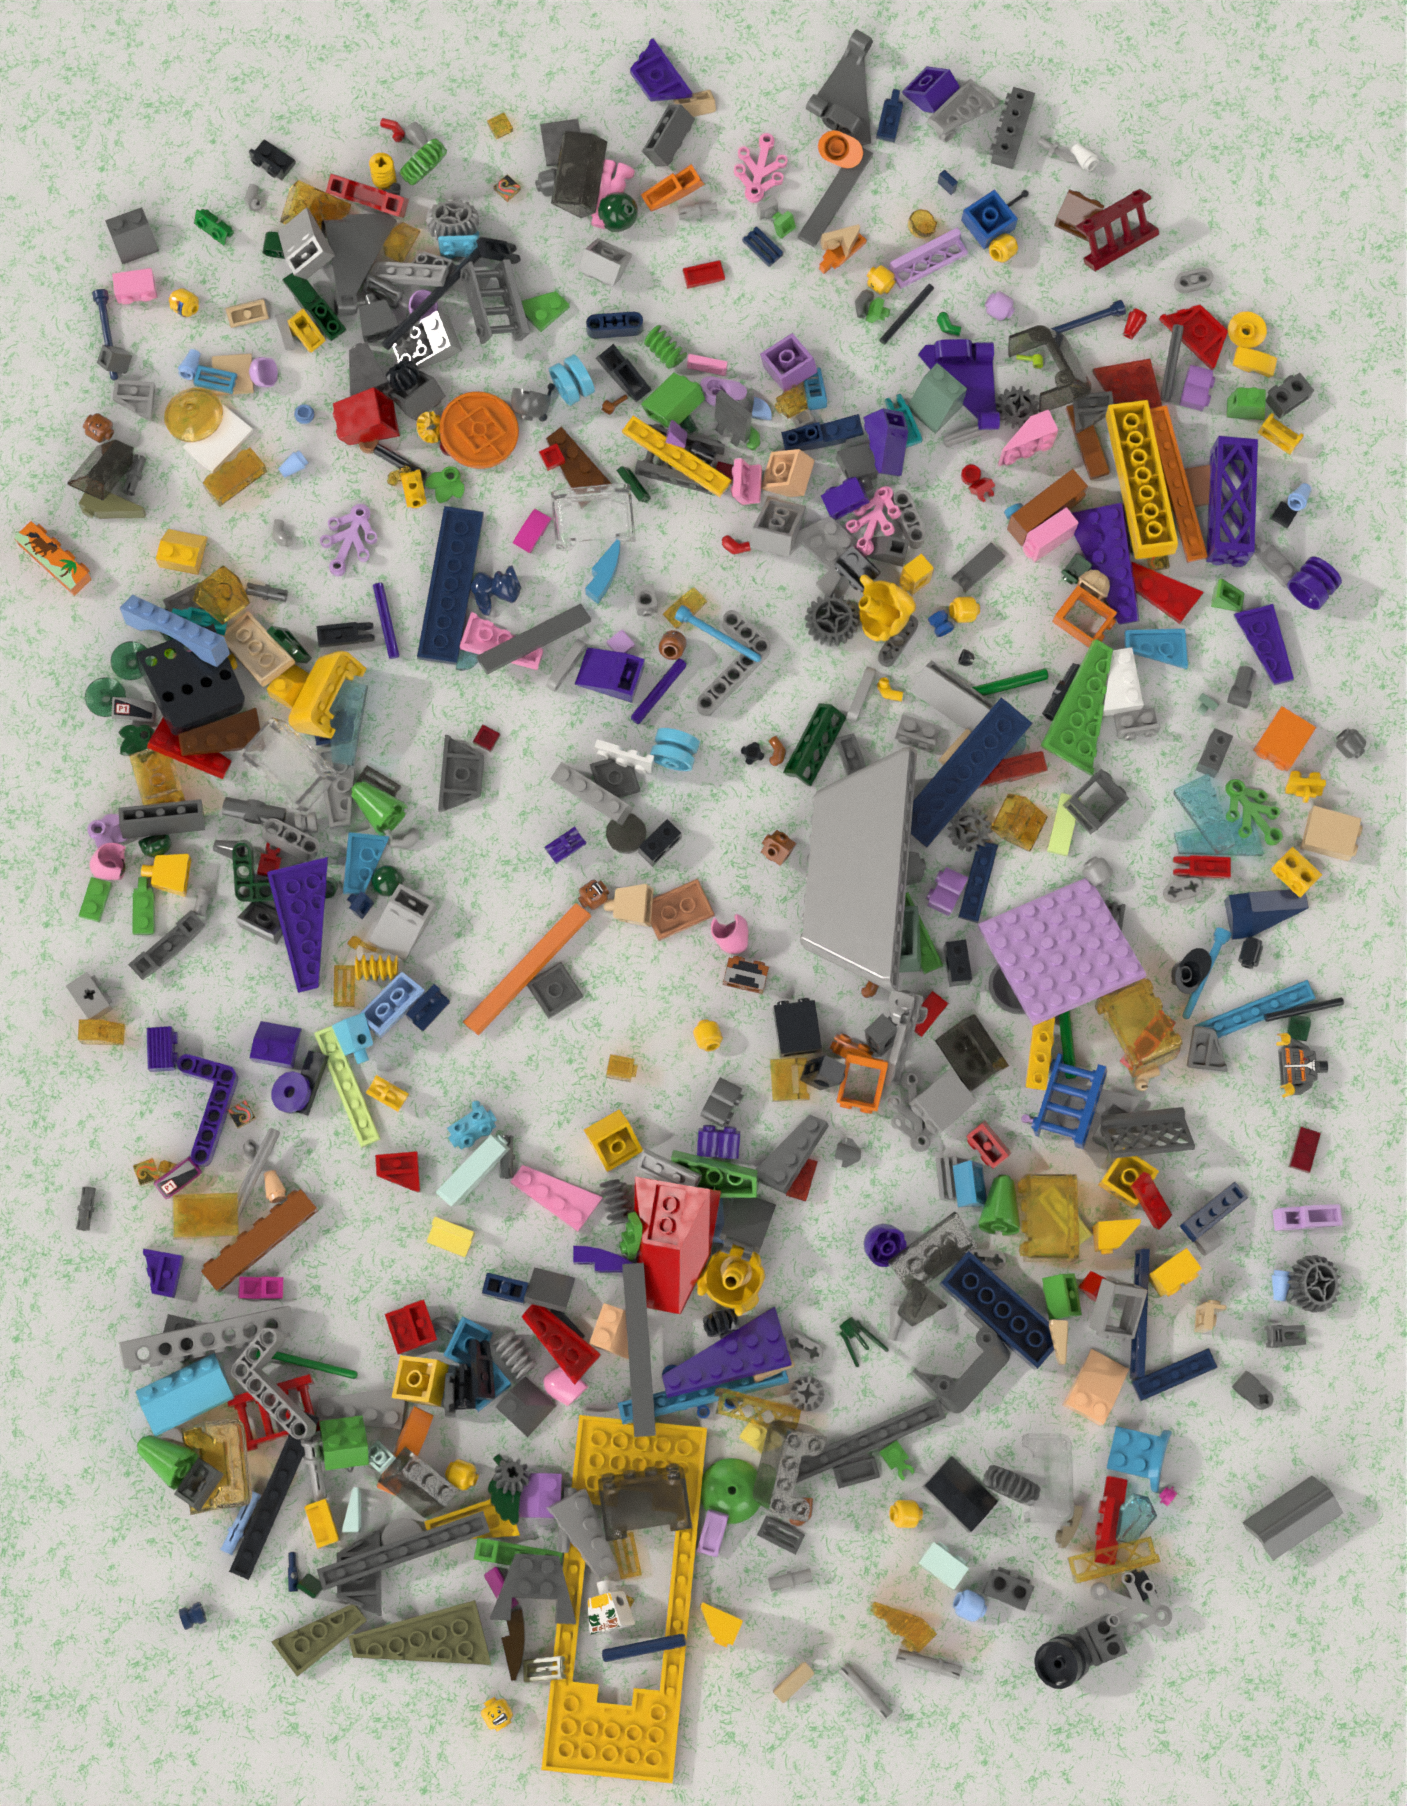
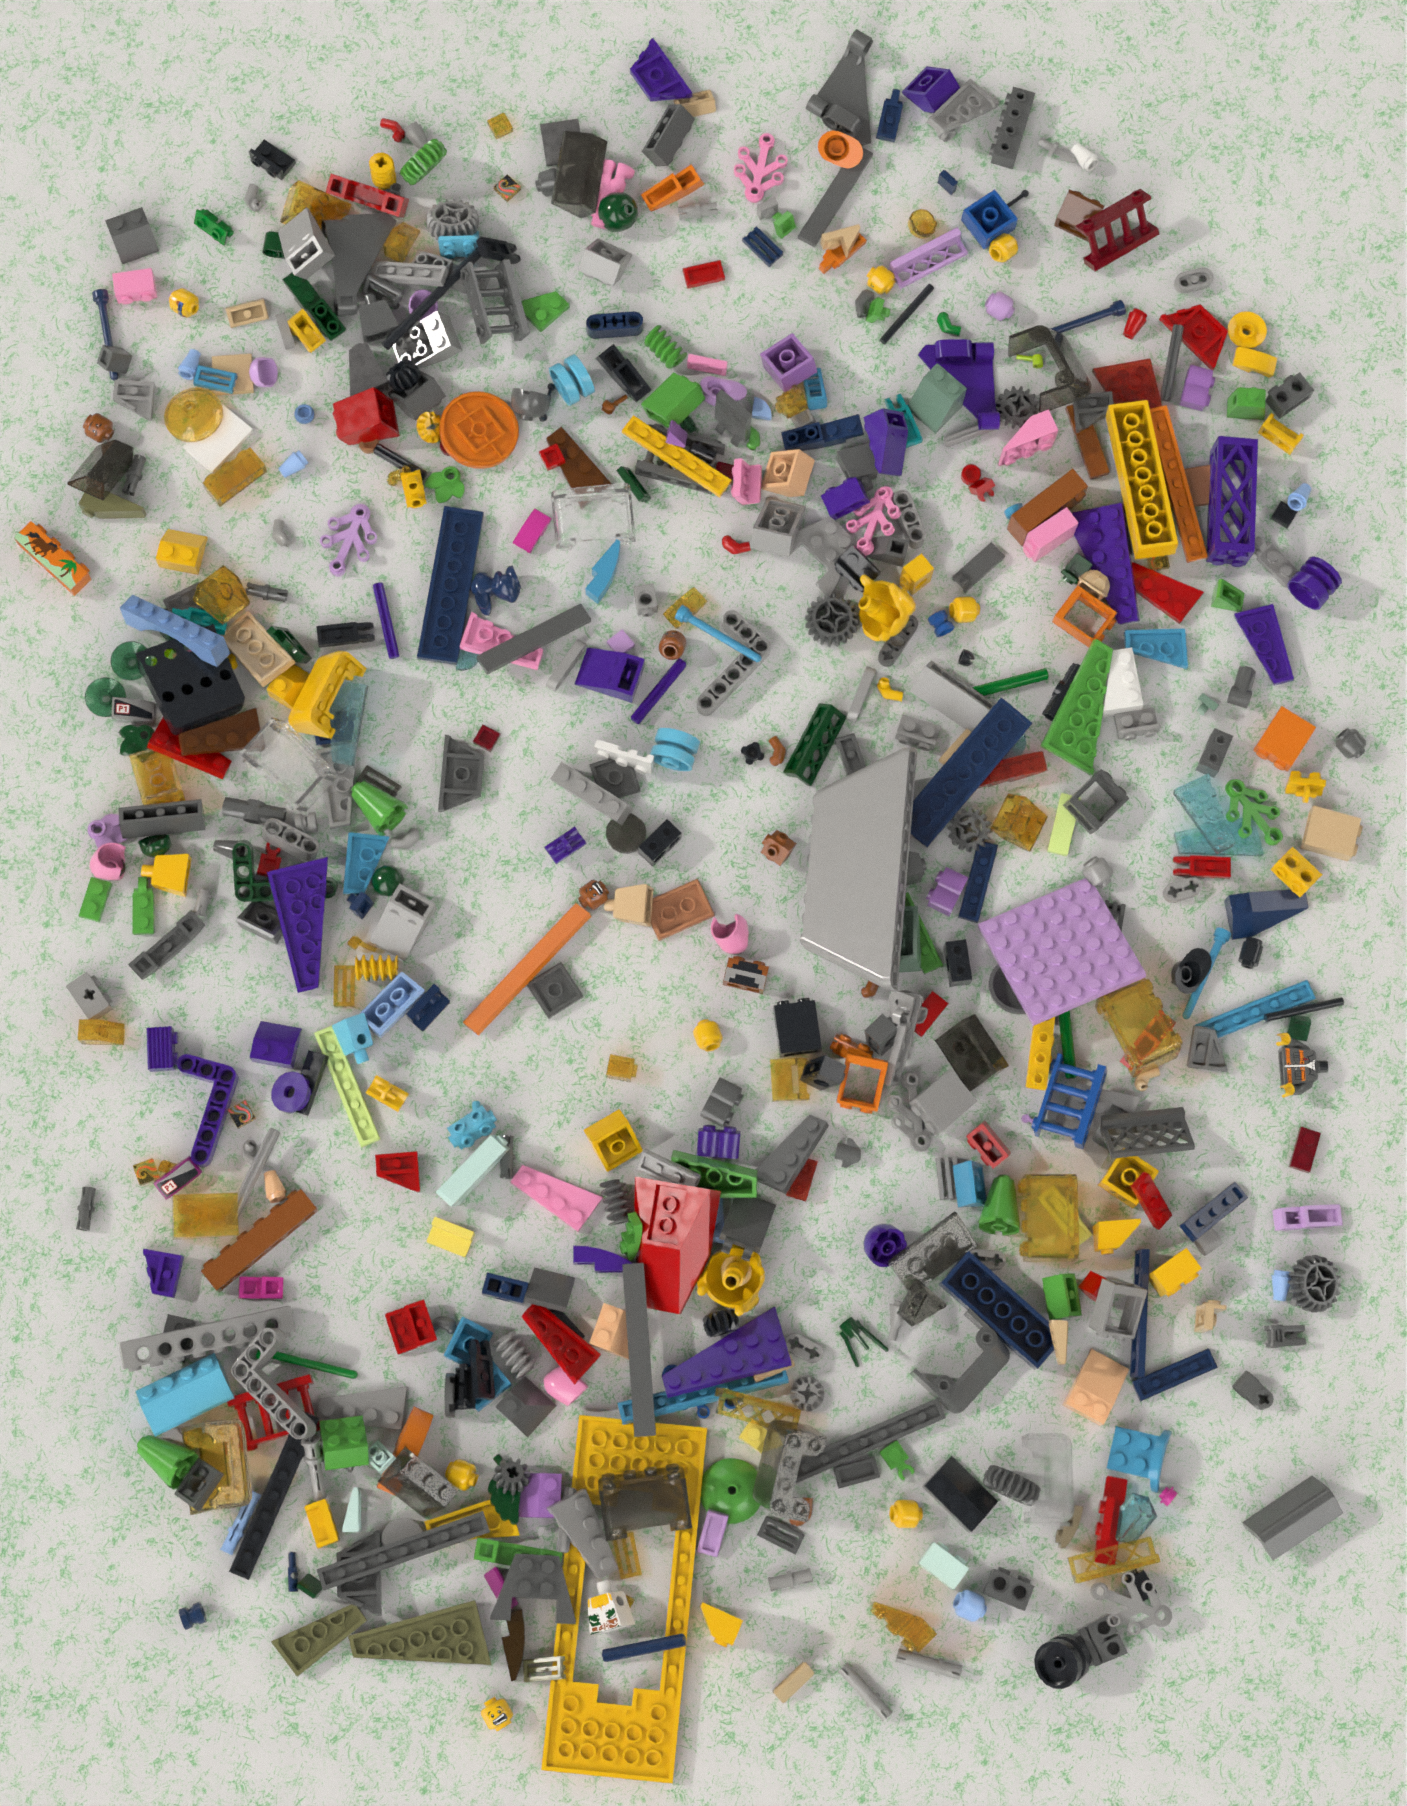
yellow slope [391,1355,449,1407] -> none

